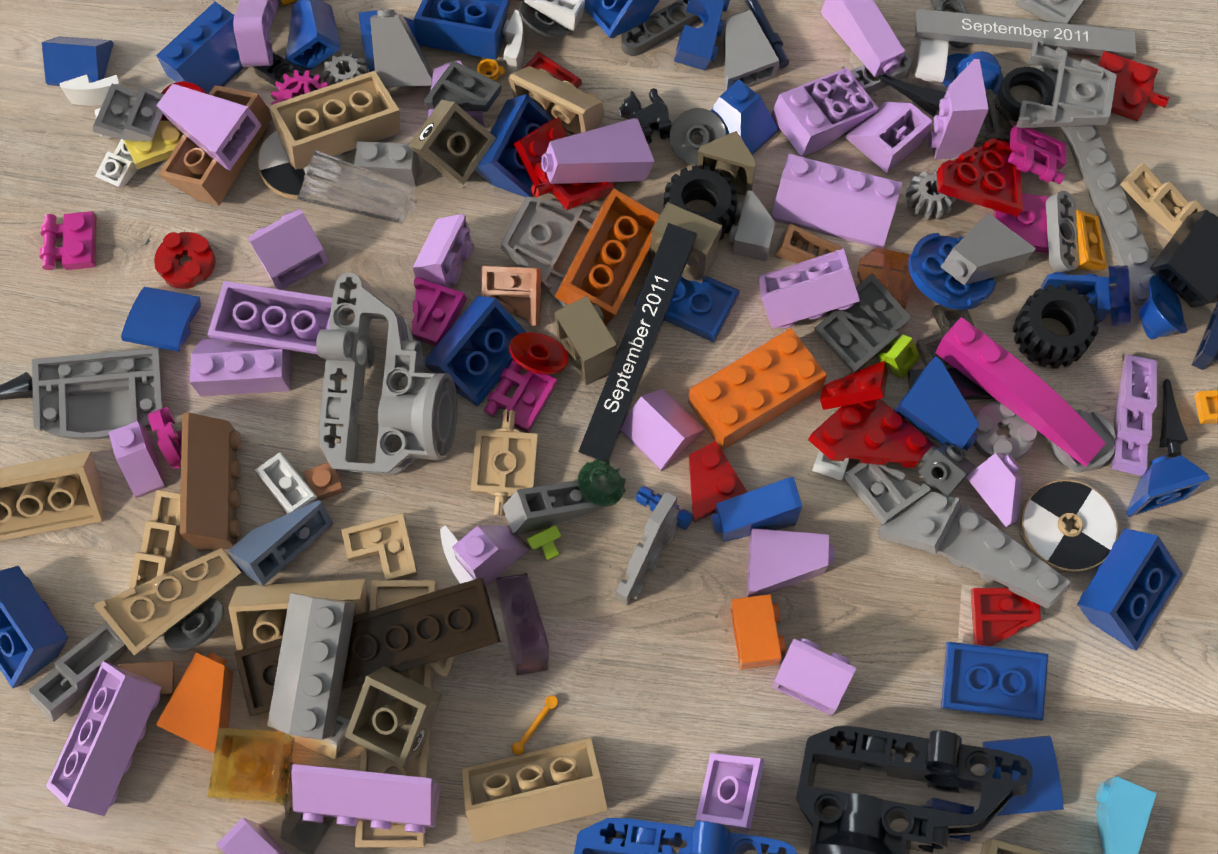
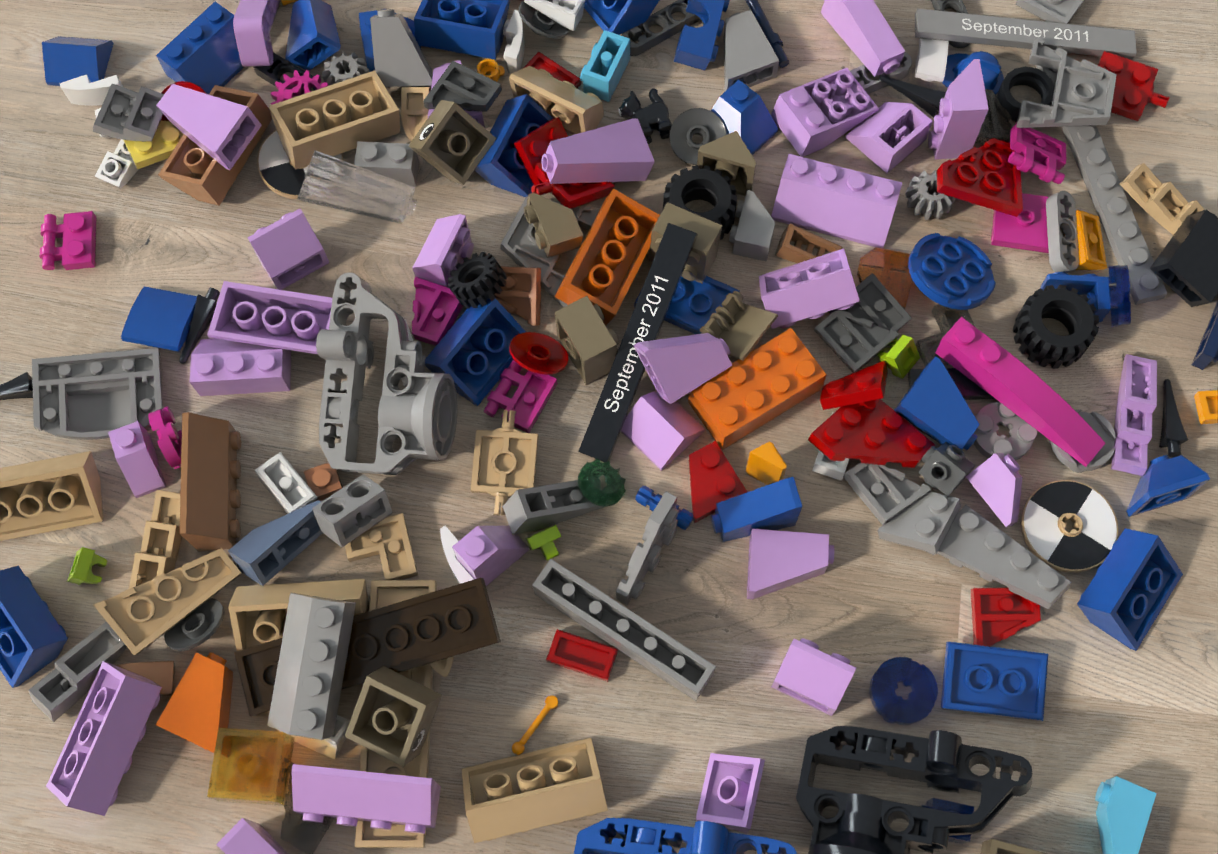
red plate [154,232,216,289] -> none
clear purple slope [496,573,549,676] -> none
orange piece [730,594,786,670] -> none
light grey slope [941,213,1036,285] -> none
blue slope [983,736,1064,816] -> none
blue piece [1139,275,1188,340] -> none
none -> lime tile [67,547,107,585]
none -> black piece [179,288,220,364]
none -> light grey brick [312,474,393,547]
none -> tan plate [401,87,431,141]
none -> black tyre [448,252,507,308]
none -> dark tan slope [524,193,583,258]
none -> light grey brick [532,559,716,701]
none -> red tile [546,629,618,682]
none -> medium azure brick [580,30,630,102]
none -> lavender slope [633,333,732,404]
none -> dark tan hinge [700,291,778,361]
none -> light orange slope [745,441,787,485]
none -> clear blue plate [869,657,938,725]

